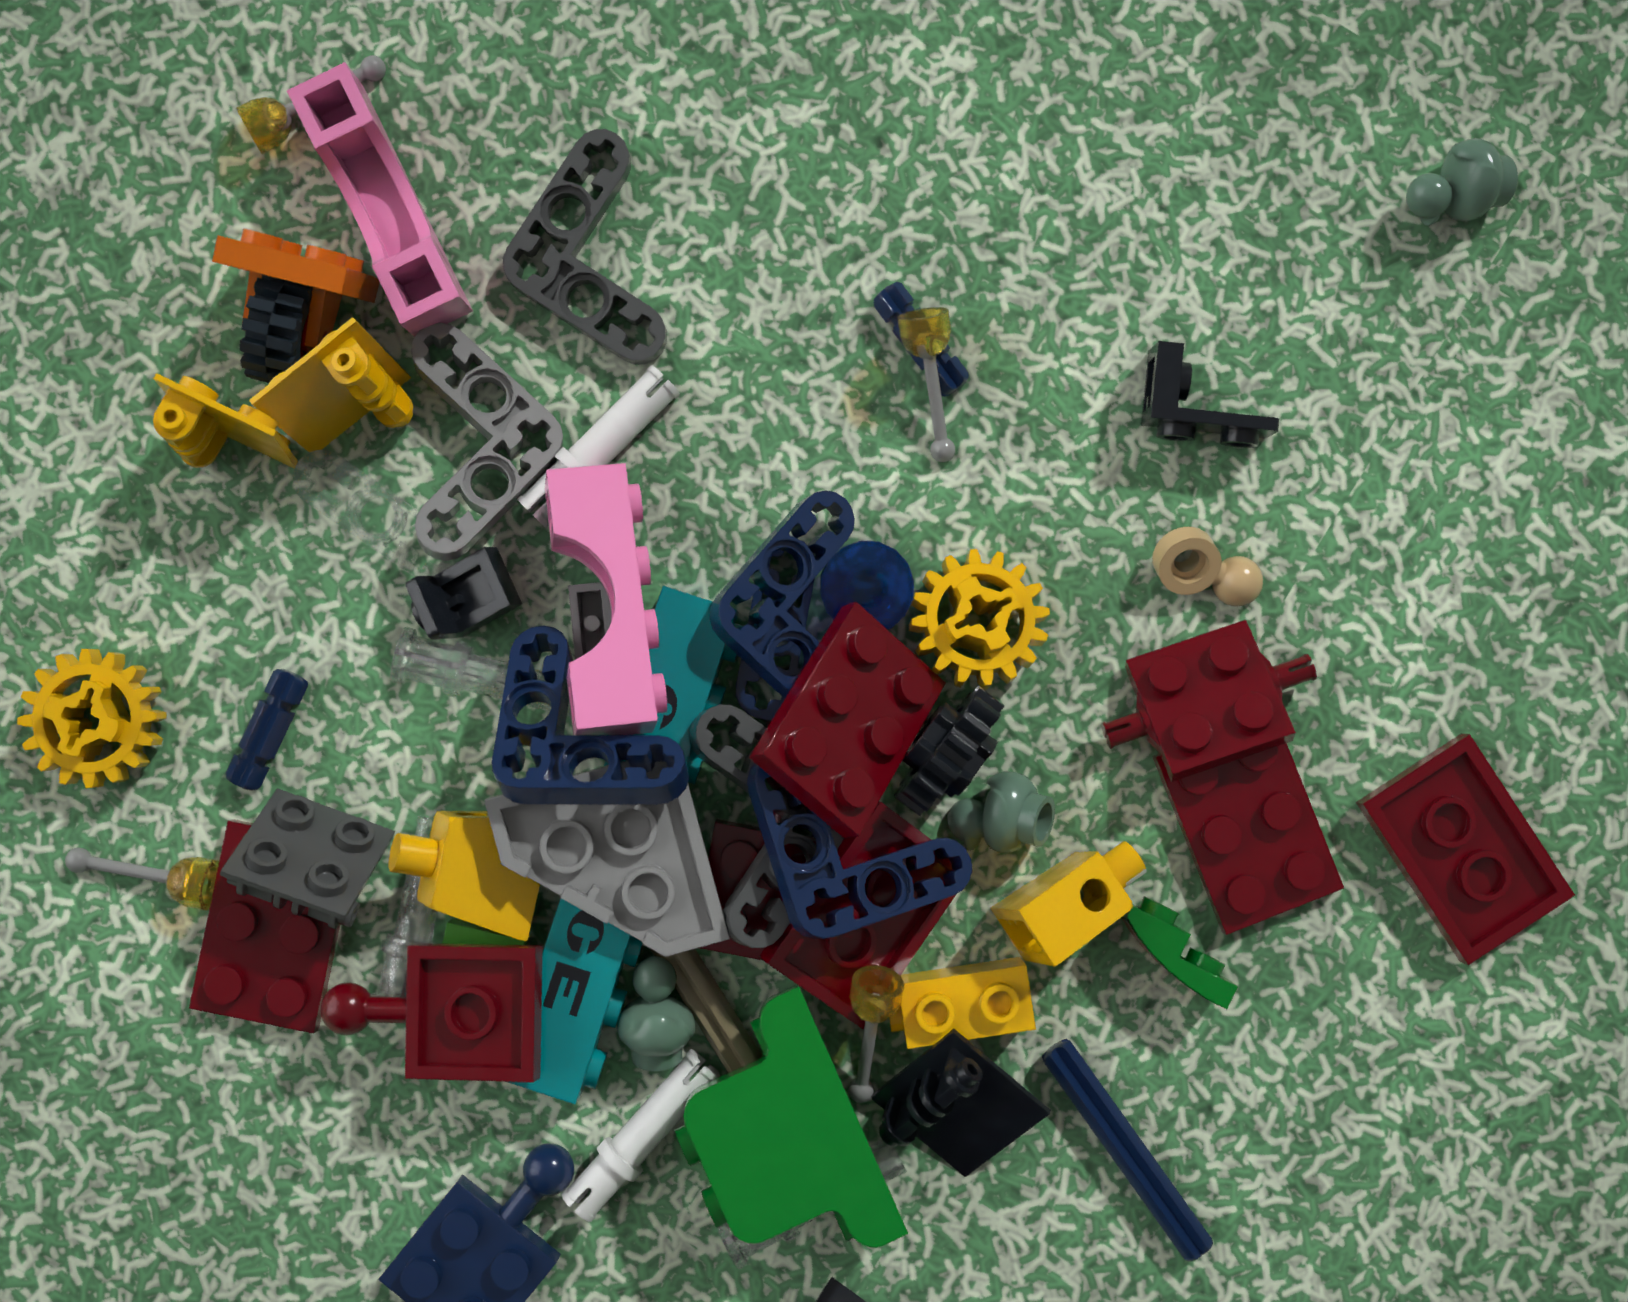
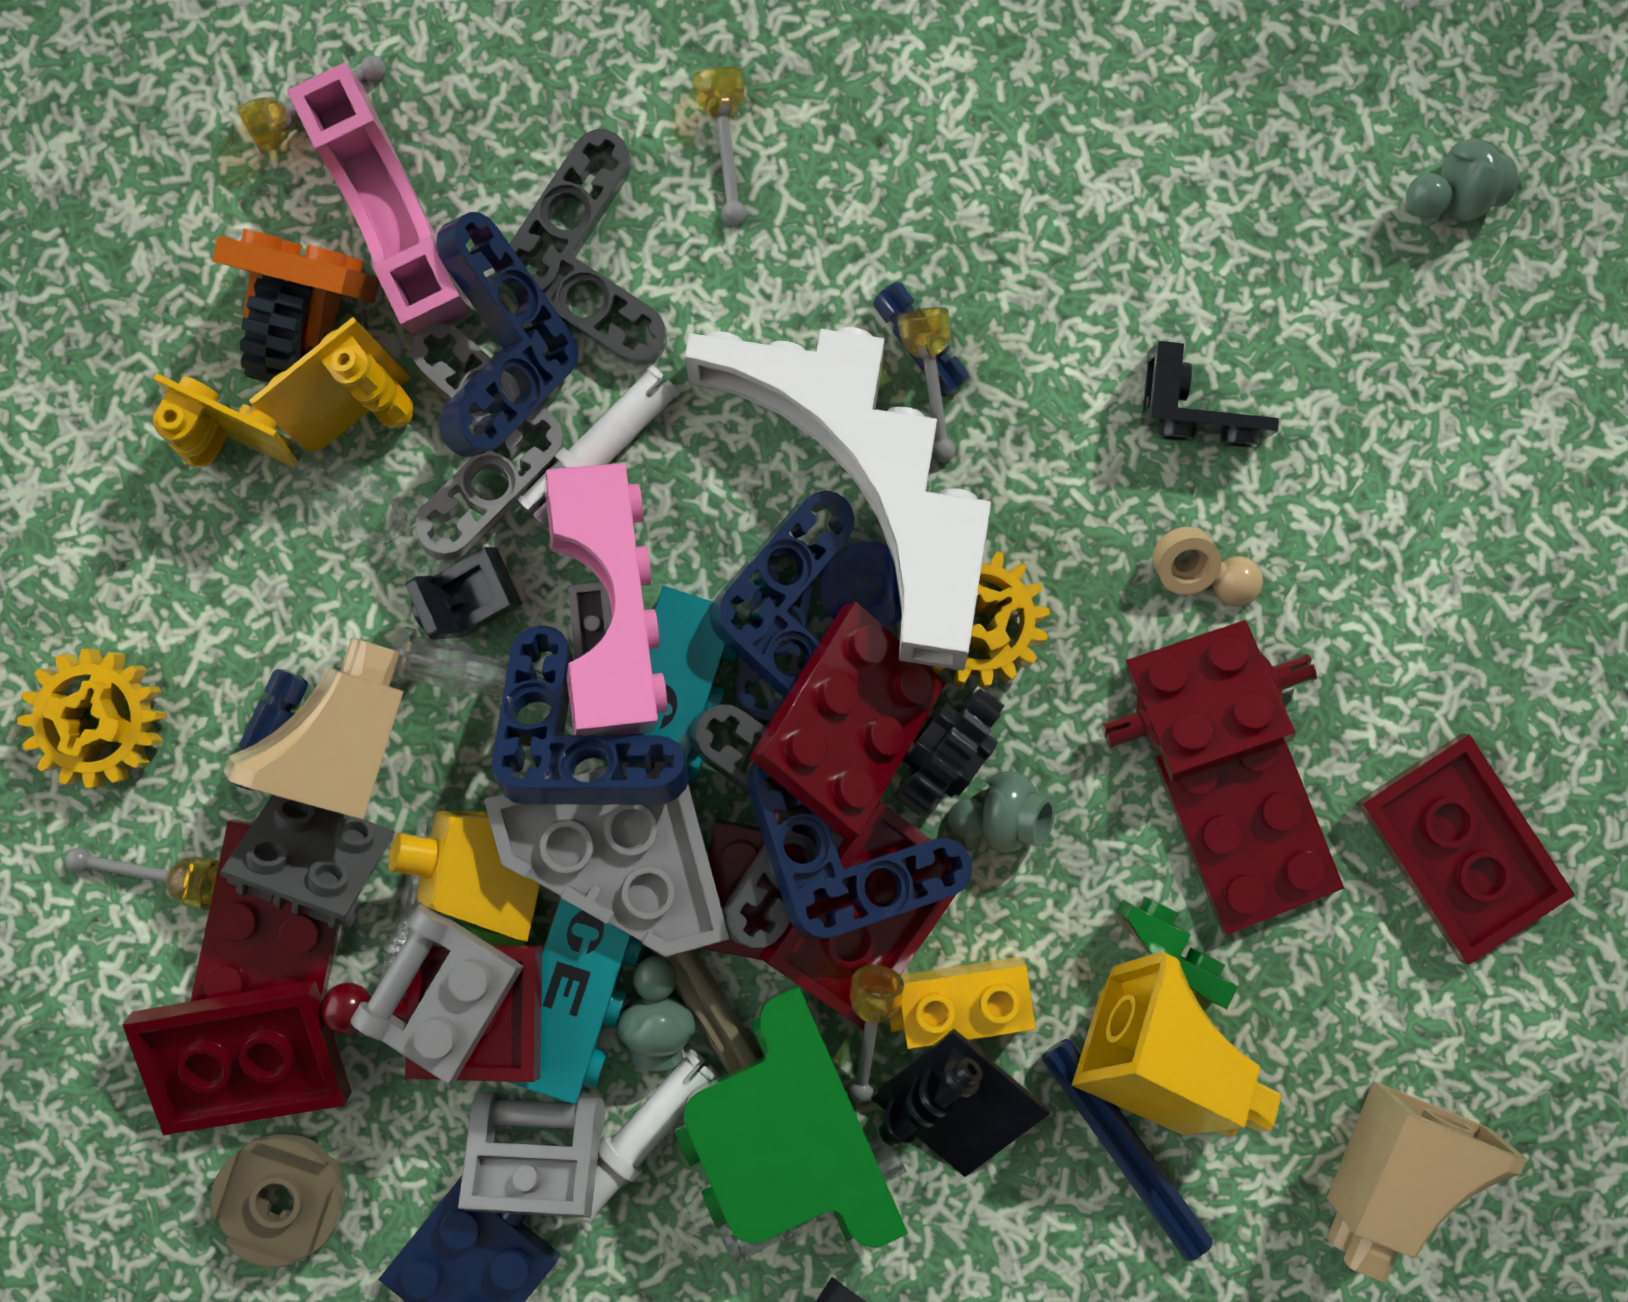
yellow torso [990,841,1147,967] -> none
none -> dark red plate [122,980,352,1136]
none -> dark tan plate [210,1133,345,1268]
none -> tan hips [224,638,404,820]
none -> light grey plate [350,905,524,1084]
none -> dark blue beam [436,212,578,457]
none -> light grey plate [458,1092,605,1218]
none -> white arch [685,327,991,671]
none -> hinge [692,67,746,226]
none -> yellow hips [1072,951,1281,1137]
none -> tan hips [1327,1081,1527,1283]

